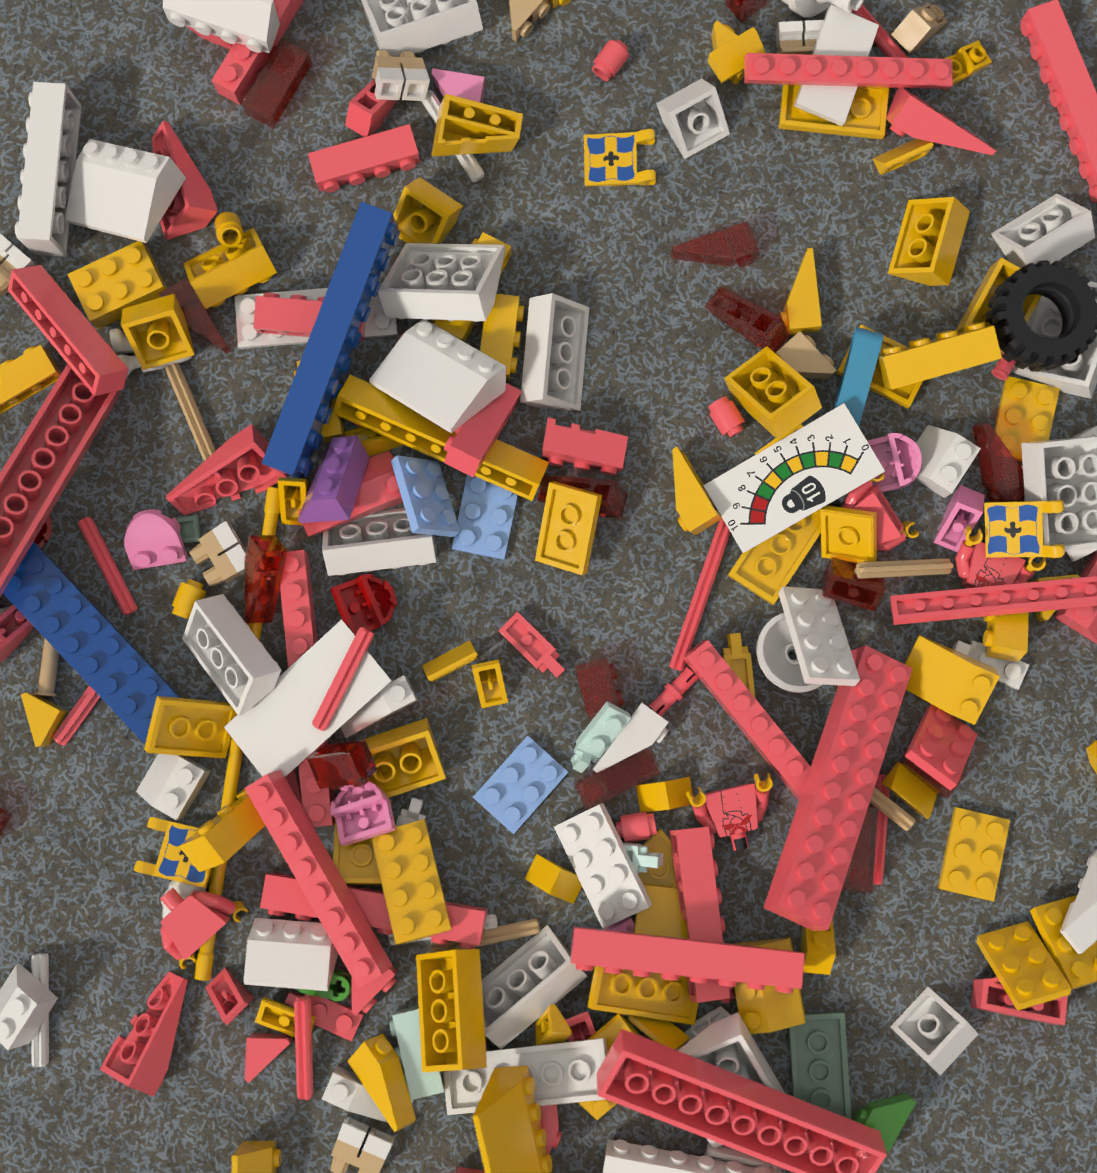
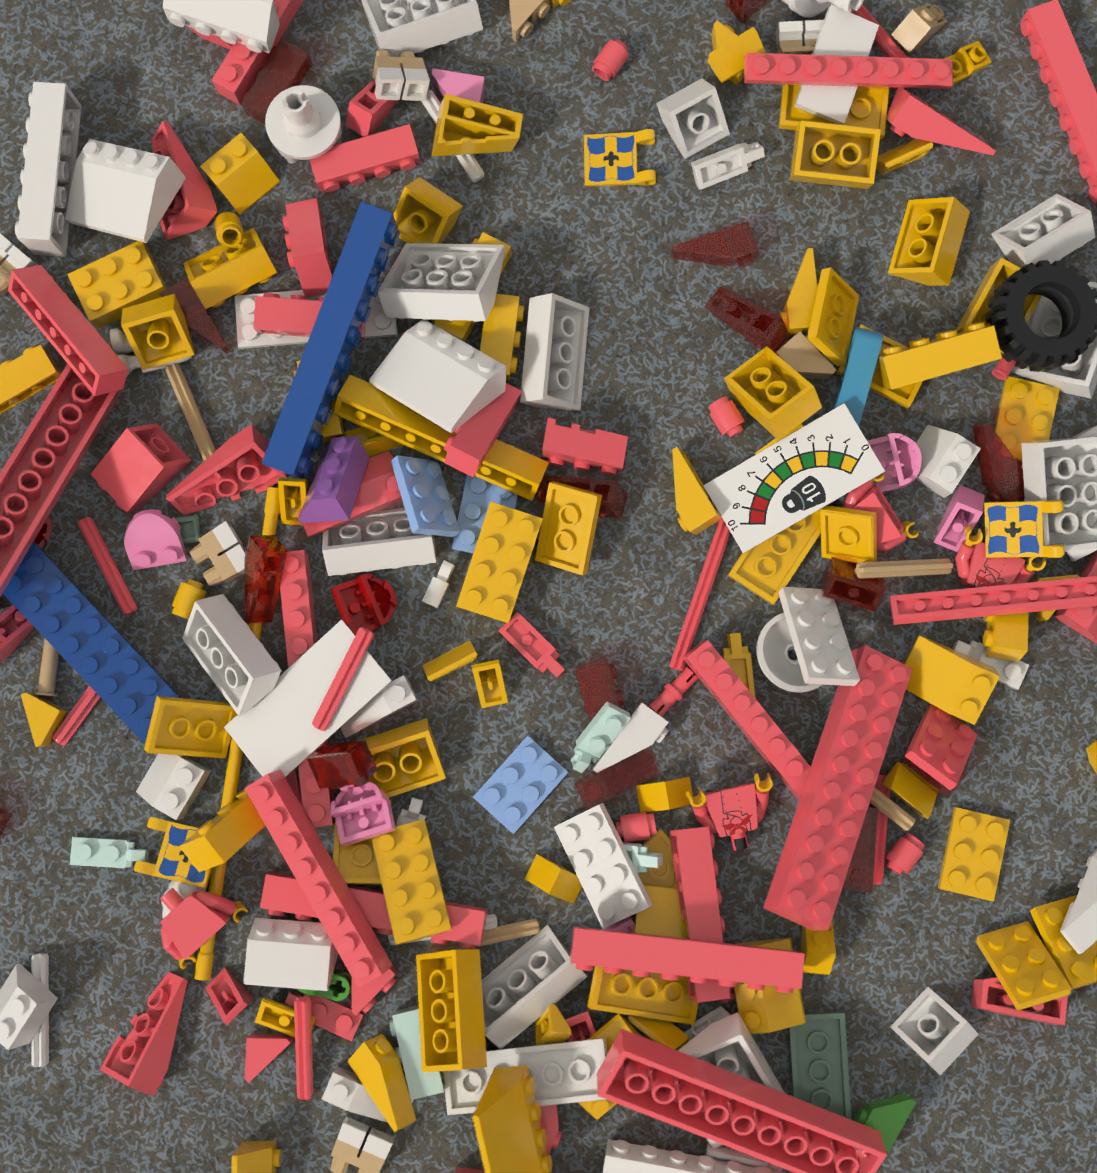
none -> light aqua hinge [70,837,149,868]
none -> coral slope [91,423,192,513]
none -> yellow slope [200,133,280,215]
none -> white piece [265,85,342,163]
none -> coral wedge [282,198,332,297]
none -> white bar [422,560,455,609]
none -> yellow brick [456,501,543,623]
none -> white hinge [691,142,765,190]
none -> yellow brick [789,120,881,189]
none -> yellow plate [807,267,859,366]
none -> coral brick [885,833,925,875]

